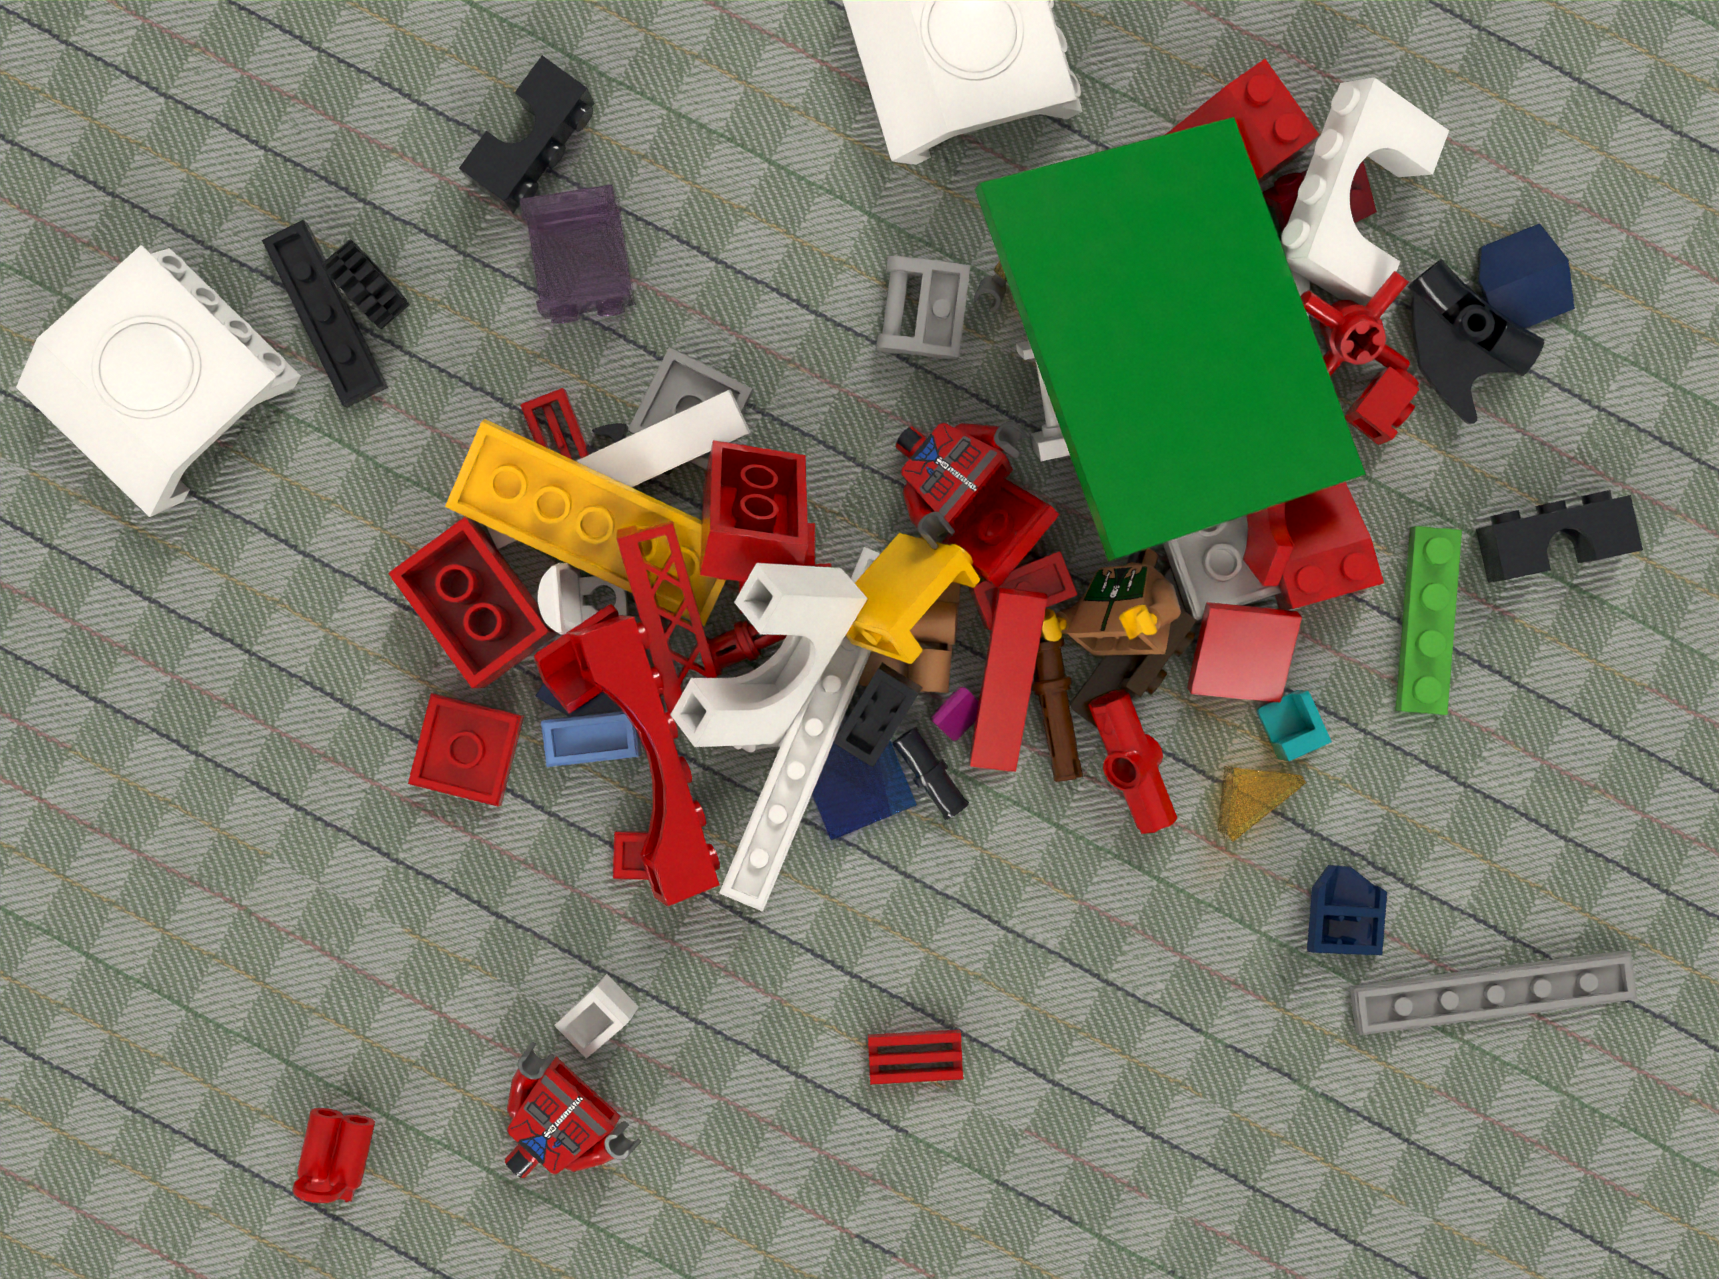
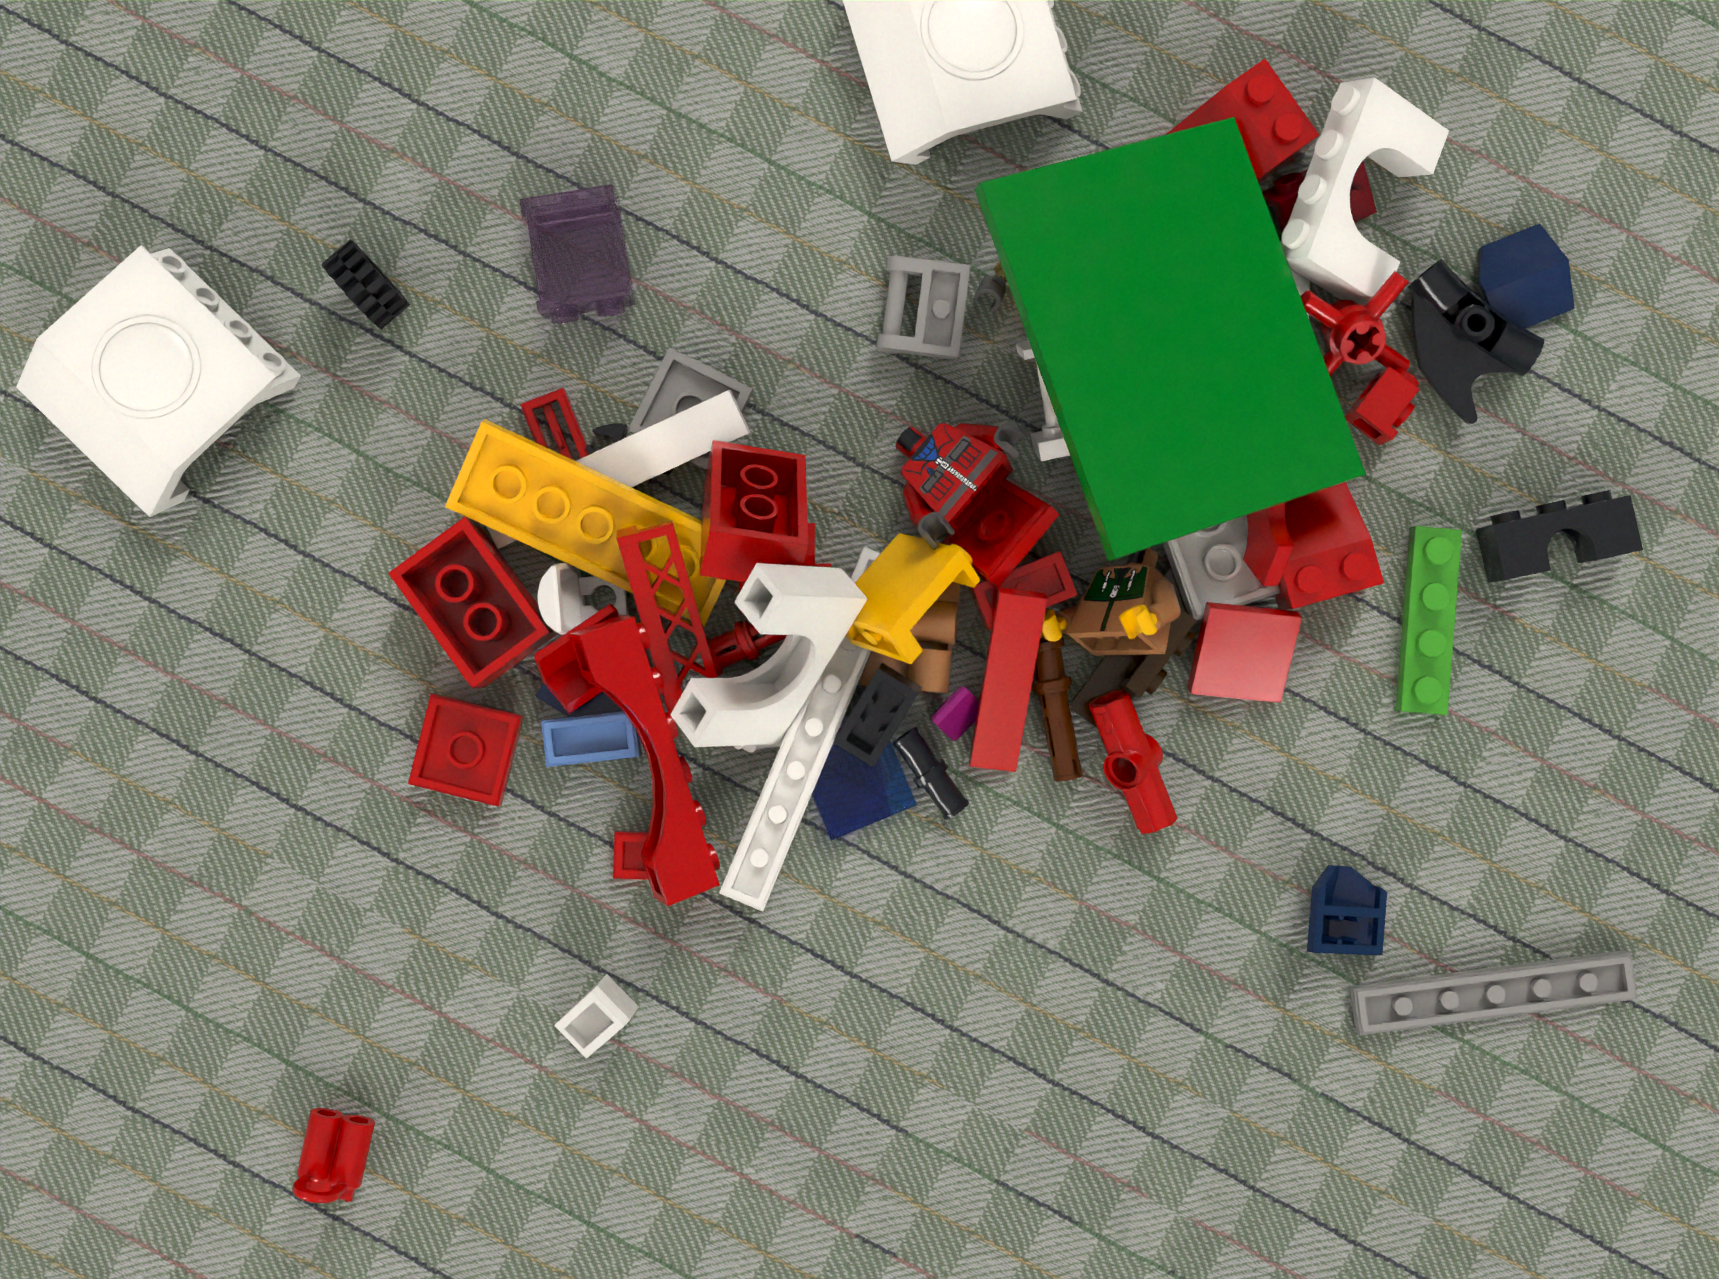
black tile [262,220,388,408] -> none
black arch [459,55,595,214] -> none
torso [505,1042,641,1178] -> none
red tile [868,1029,964,1085] -> none
clear yellow slope [1218,765,1307,842] -> none
teal panel [1257,690,1332,761] -> none

